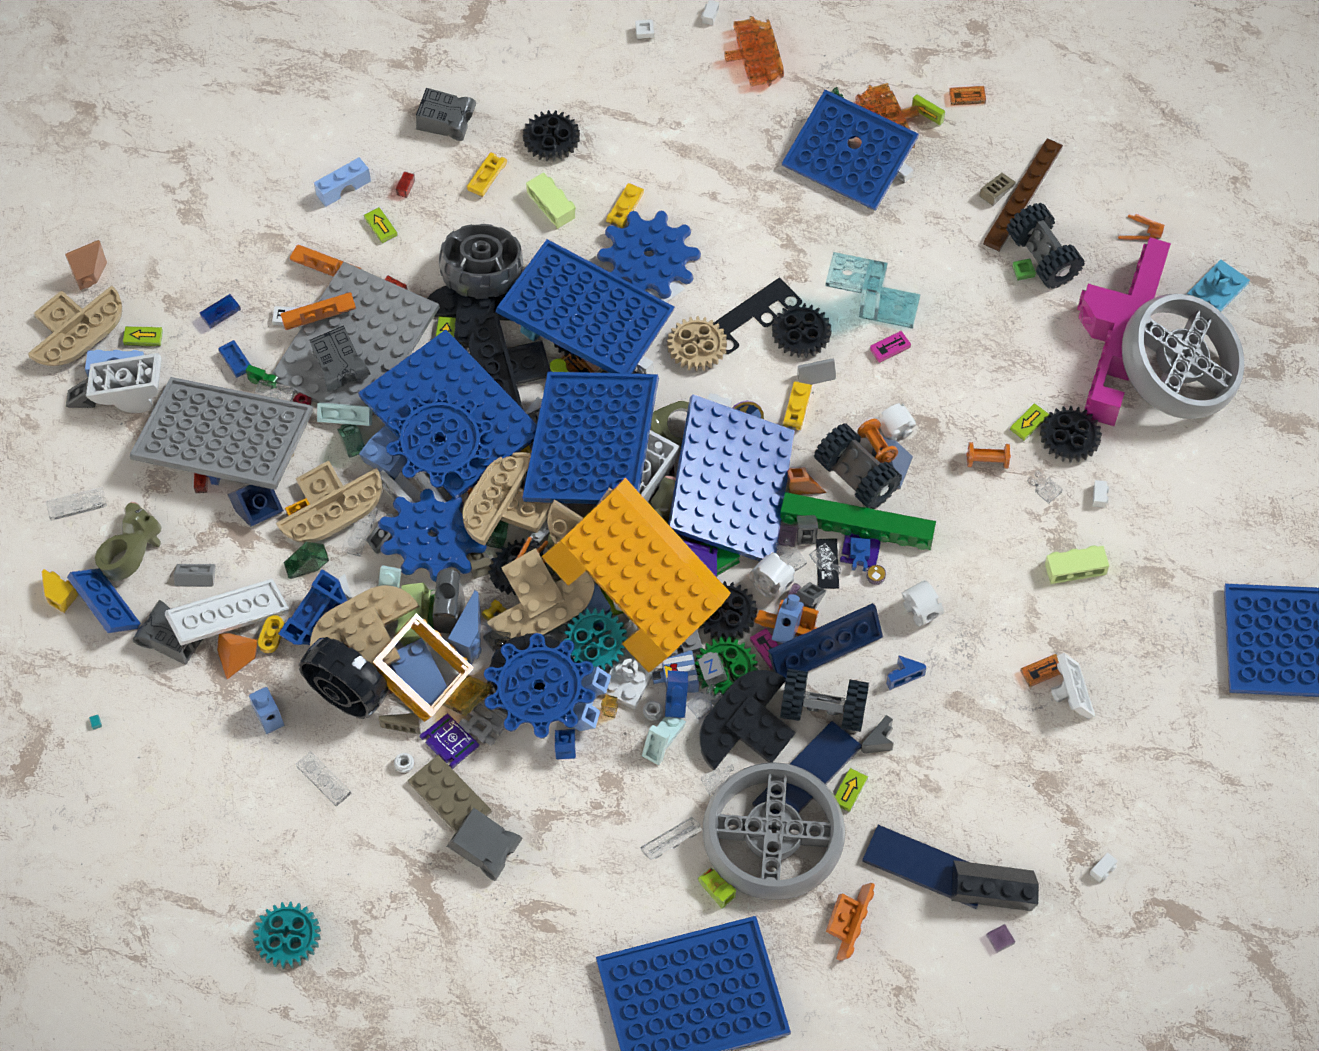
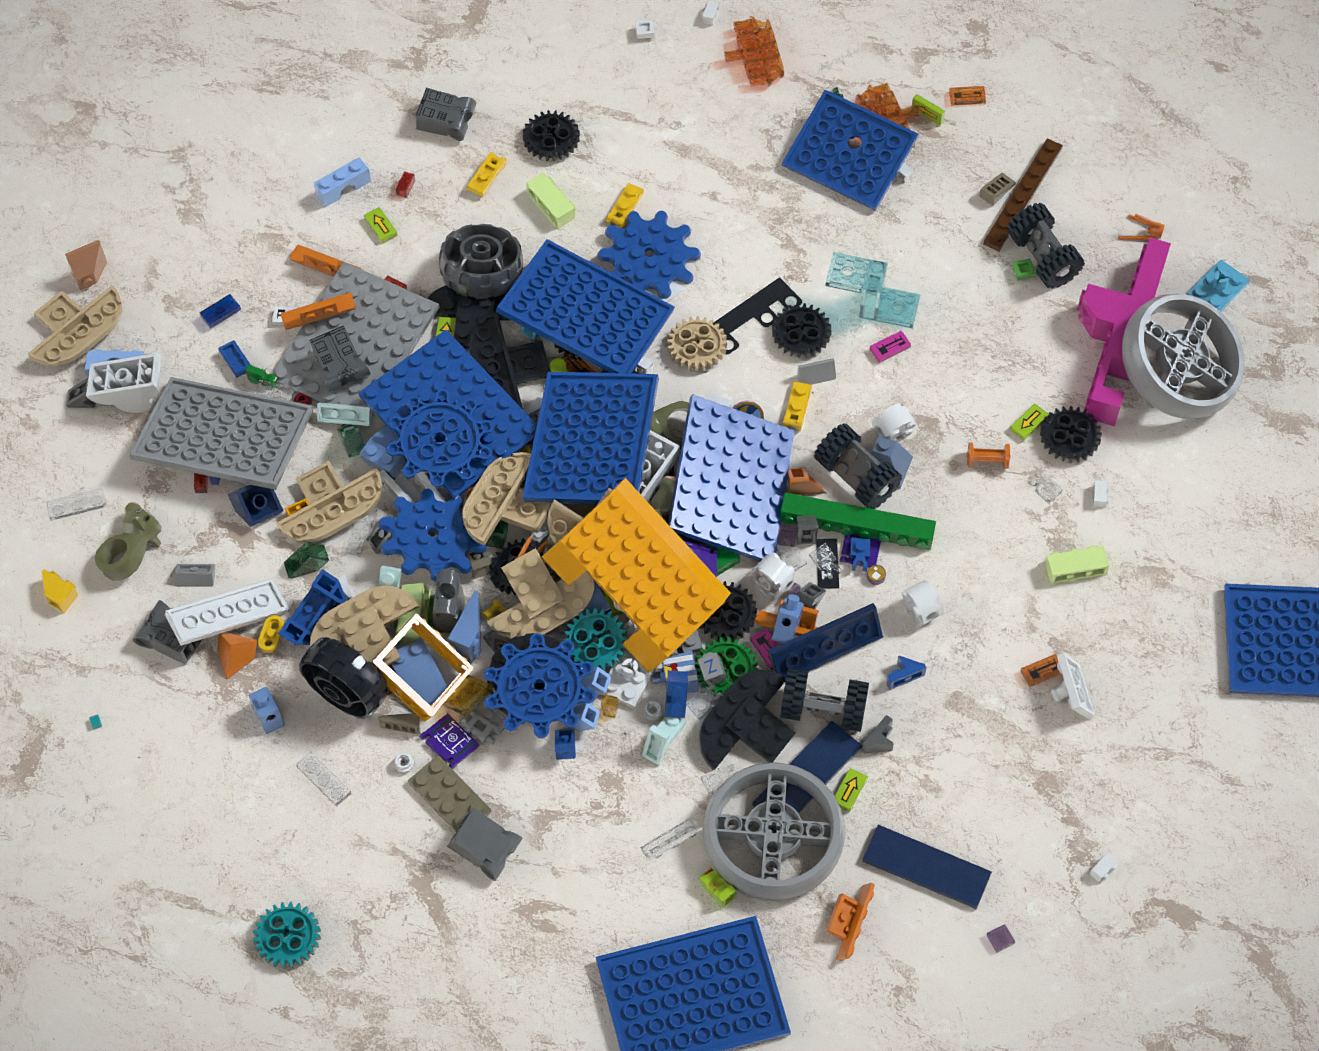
blue plate [67,568,141,633] -> none
lime tile [123,326,163,346] -> none
orange hose [857,419,898,463] -> none
black slope [951,860,1039,911] -> none

